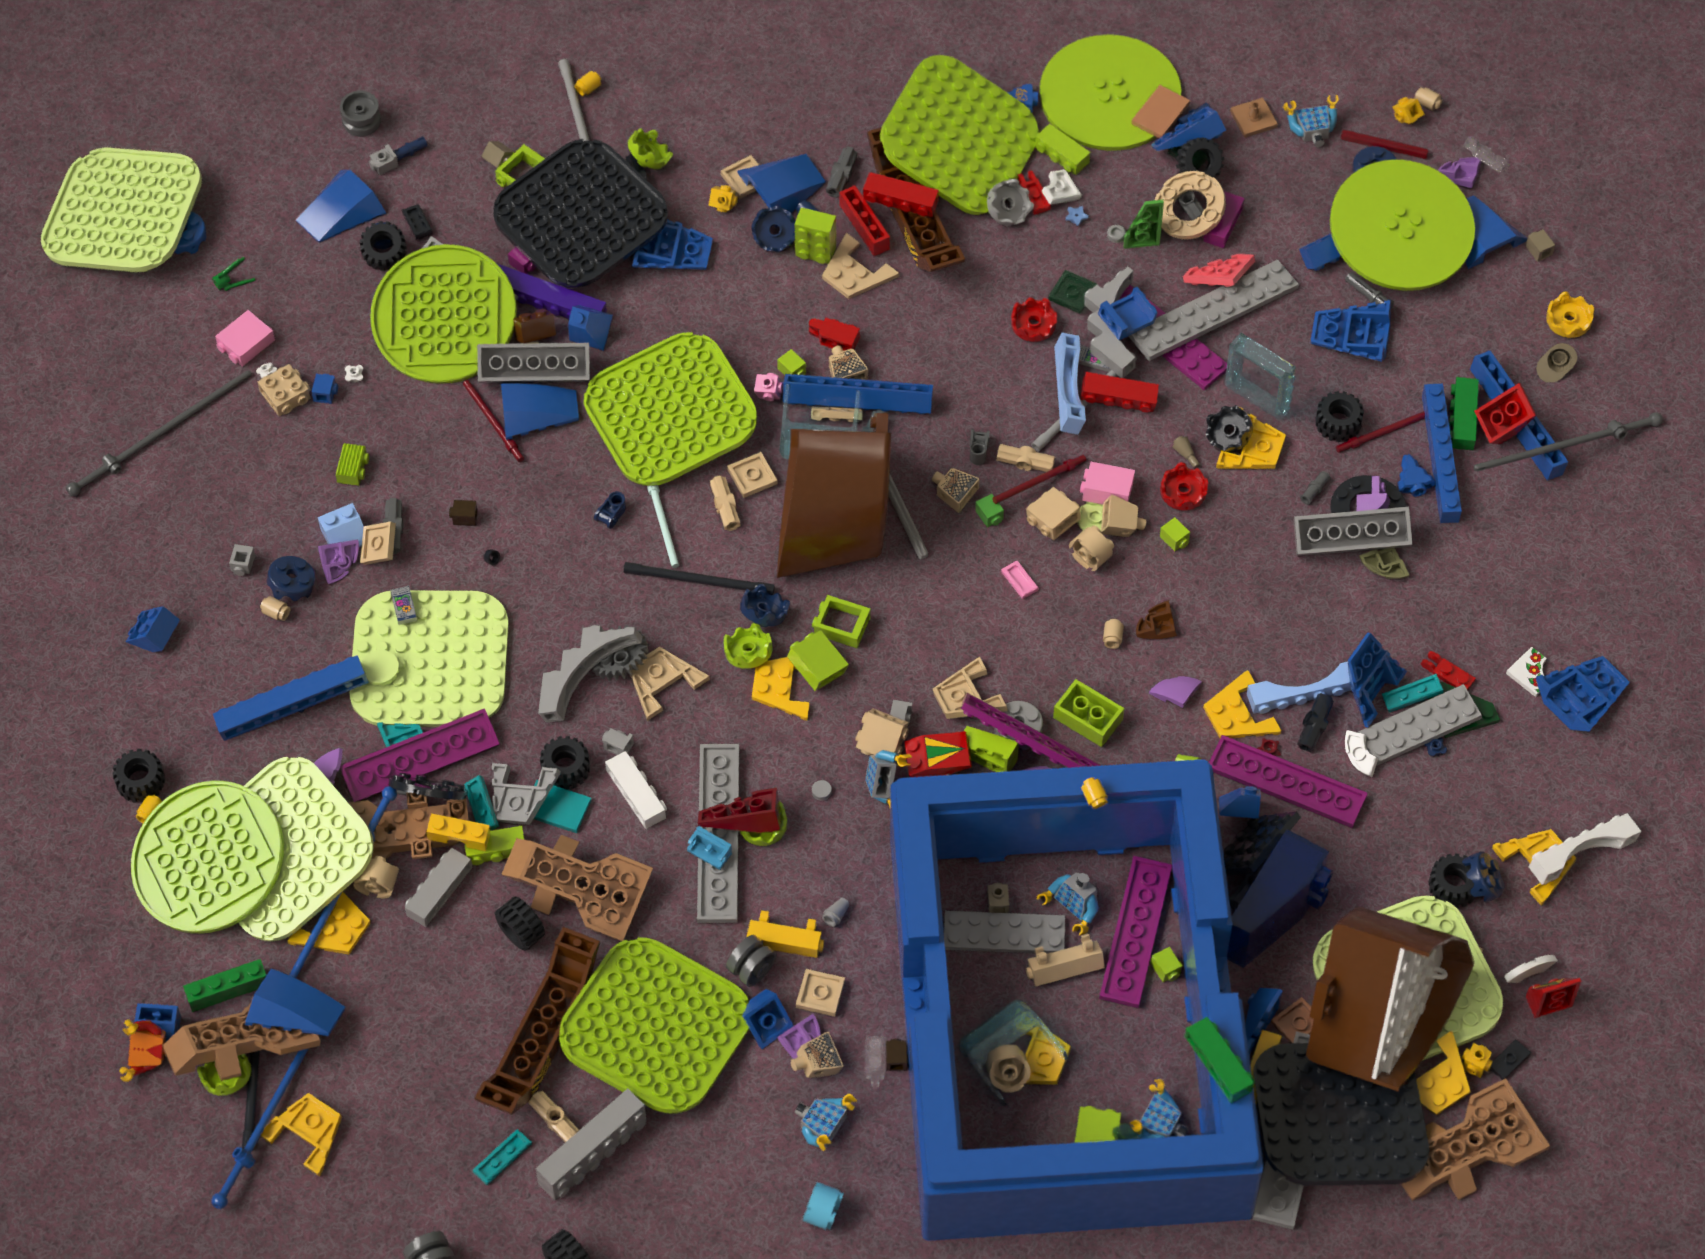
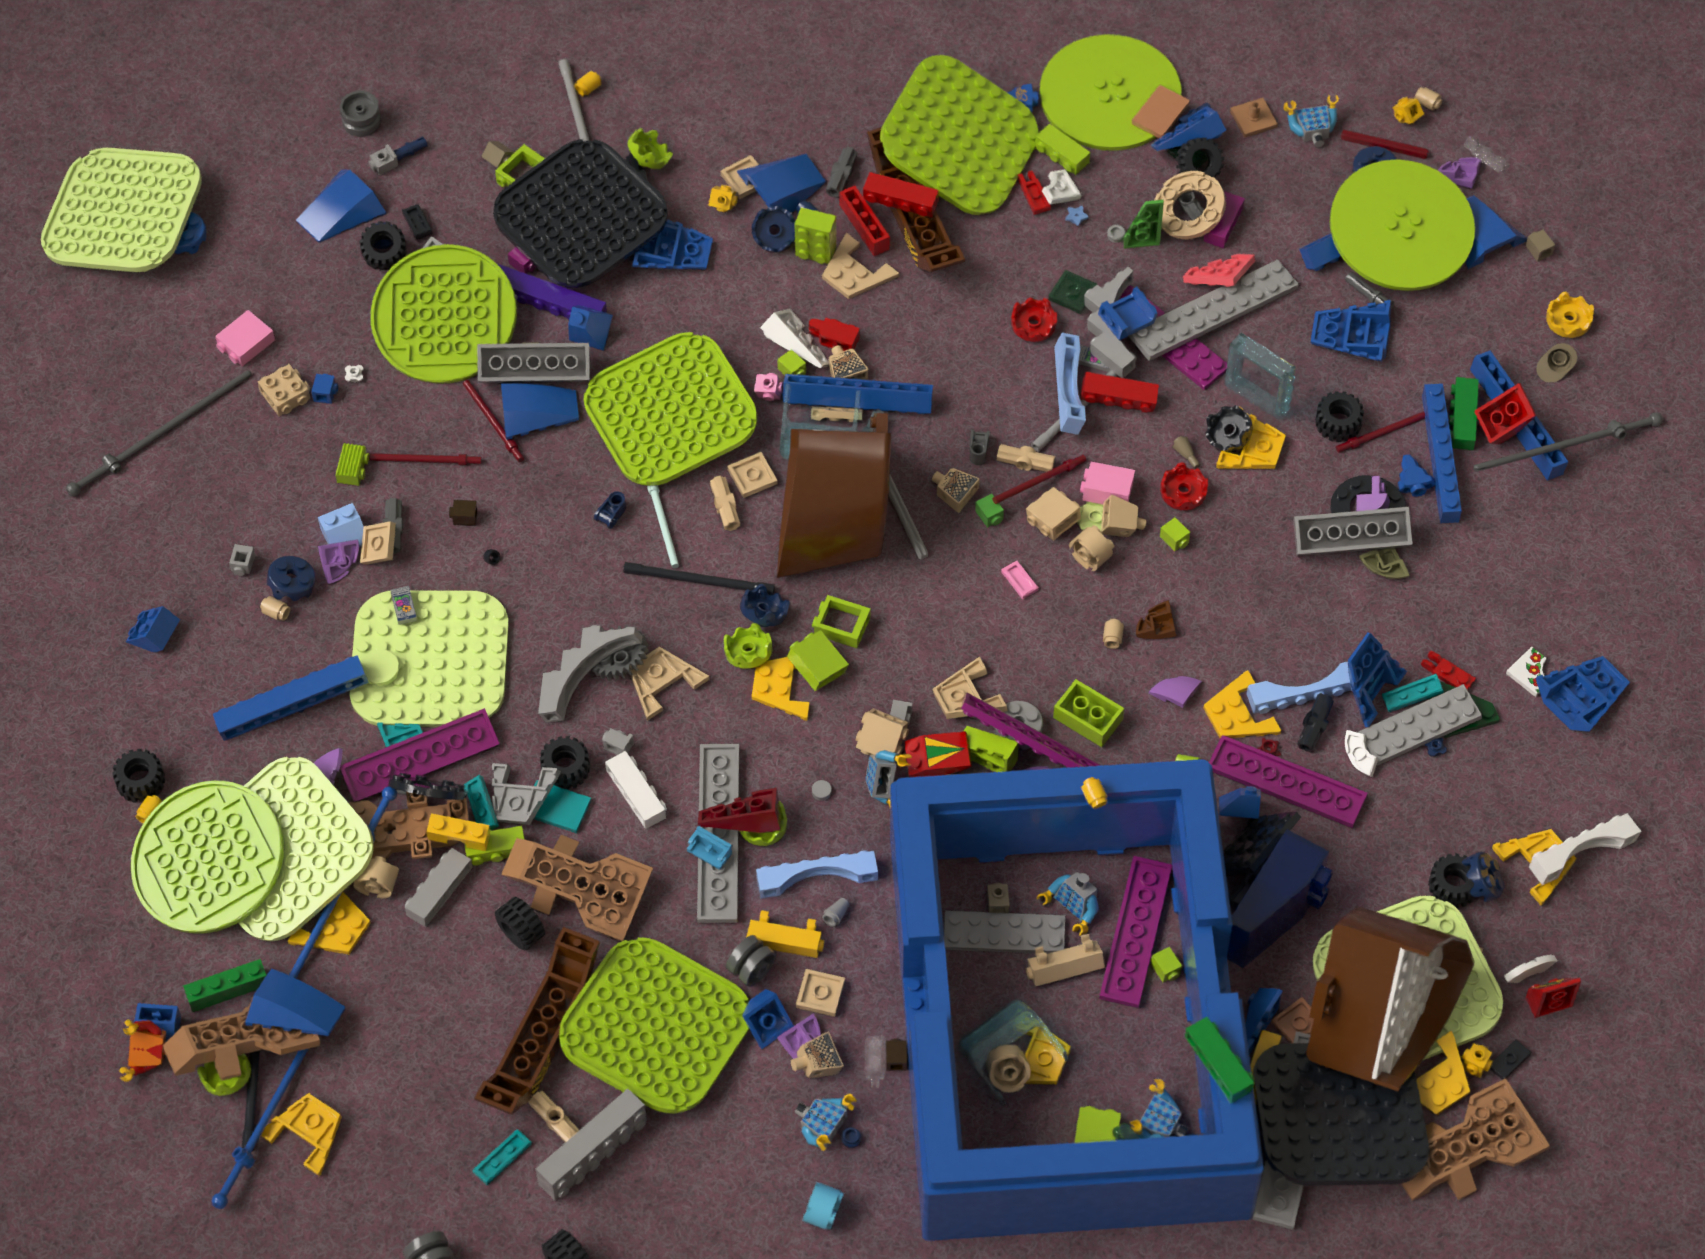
green plant [212,257,256,291] -> none
white plate [256,363,277,378] -> none
reddish brown brick [513,309,556,344] -> none
light grey plate [987,179,1034,226] -> none
dark grey pin [1300,471,1330,505] -> none
none -> dark red bar [369,453,482,465]
none -> light blue arch [756,850,878,899]
none -> white wedge [760,309,829,368]
none -> dark blue plate [841,1127,861,1148]

